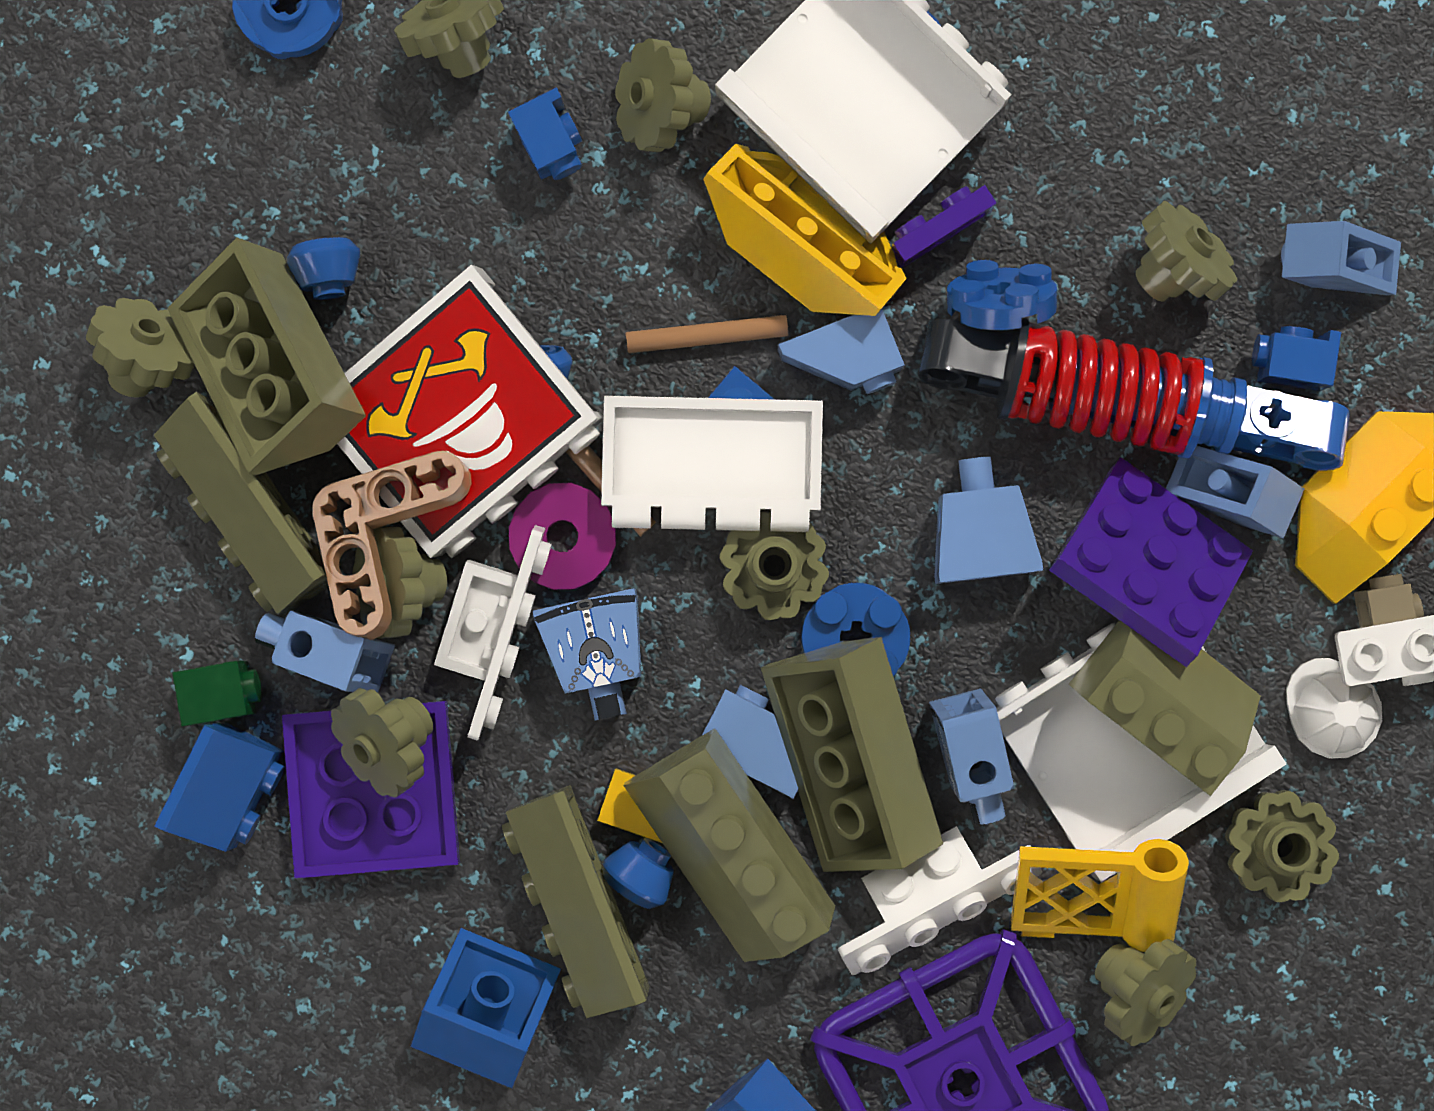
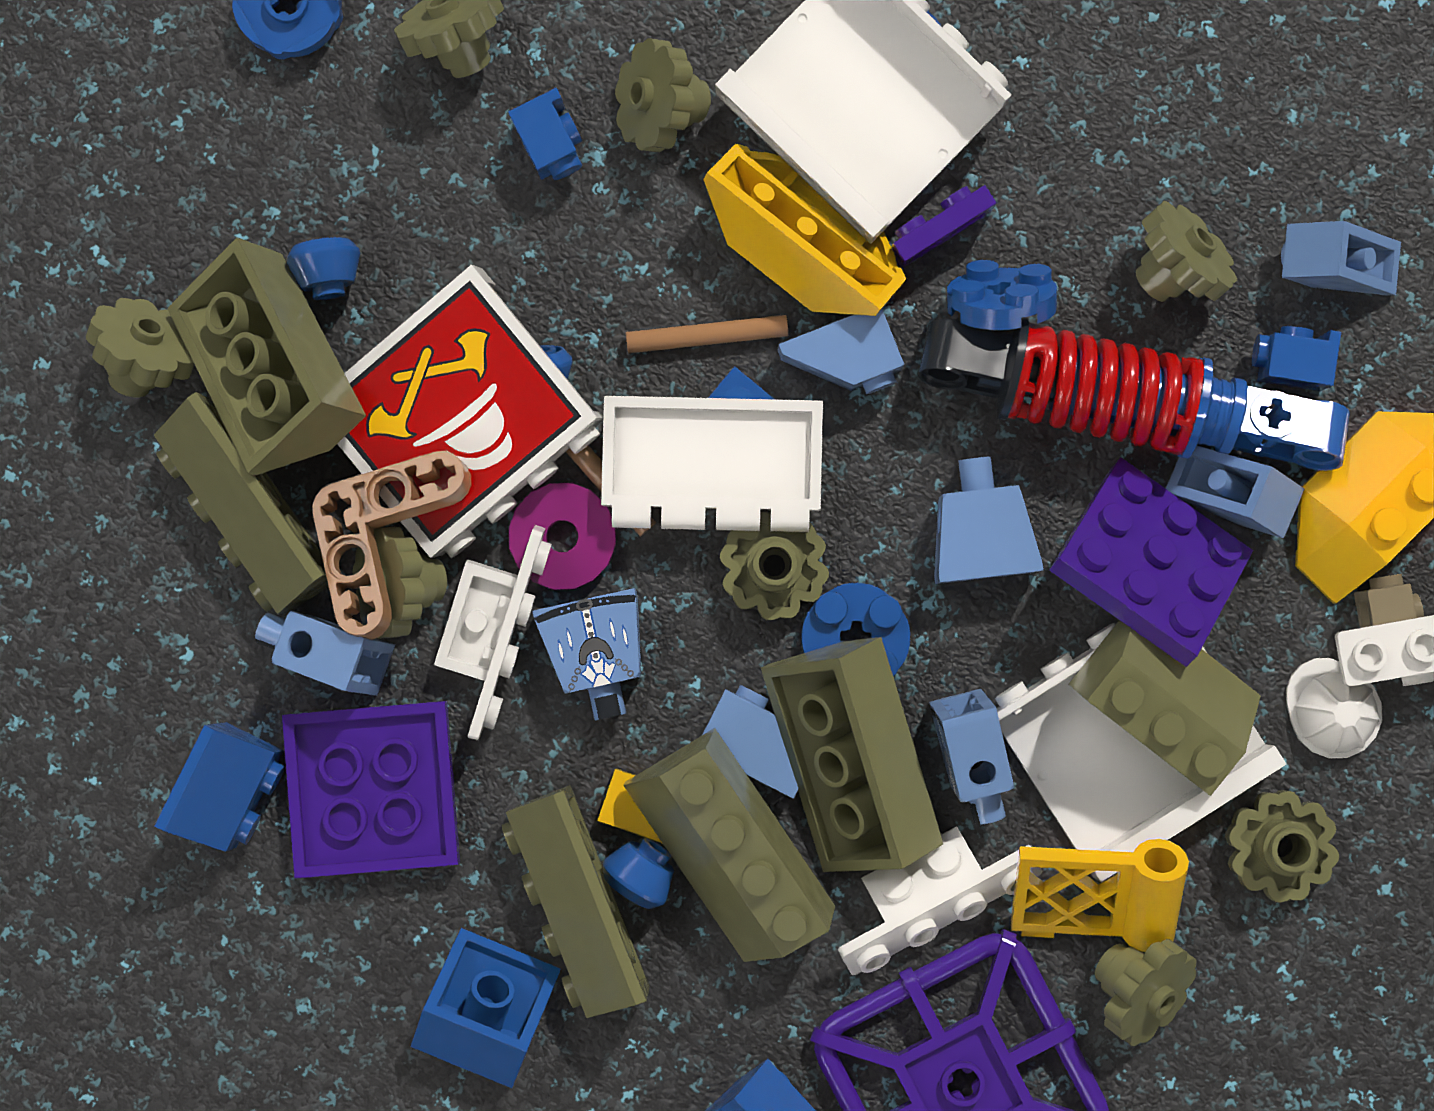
dark green brick [172,661,262,726] -> none
olive plant [331,688,433,798] -> none

